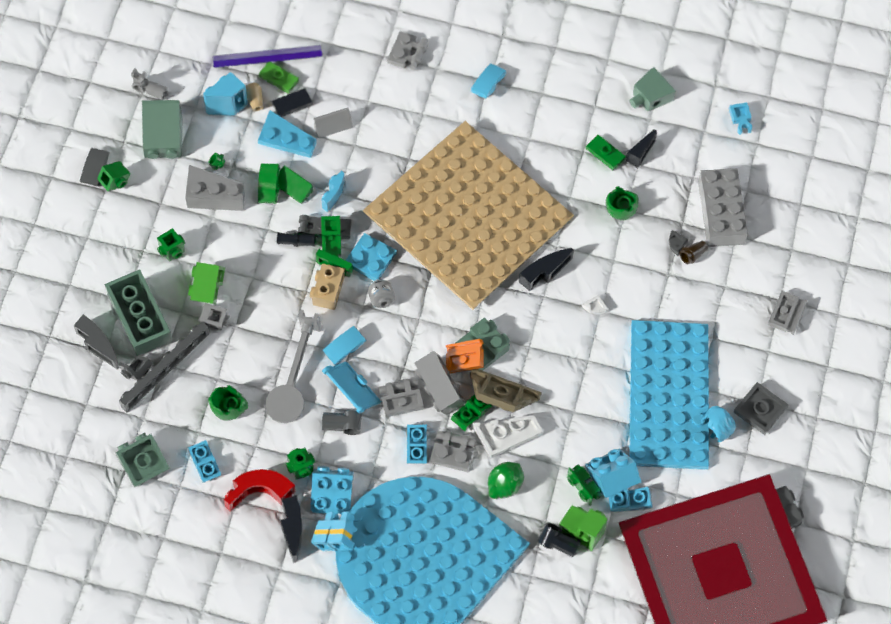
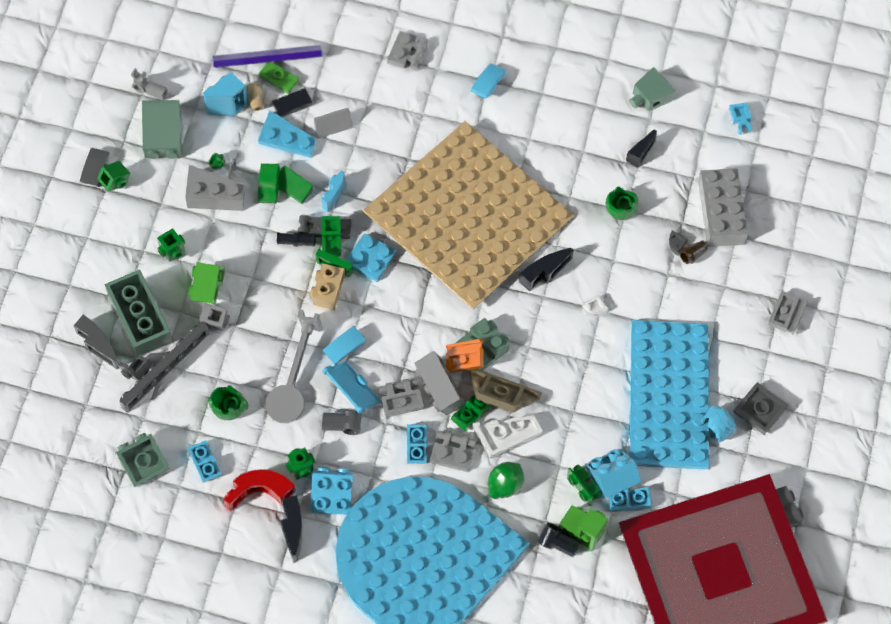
medium azure hips [311,512,358,551] -> none
light grey head [368,279,395,308] -> none
green plate [586,134,626,171] -> none

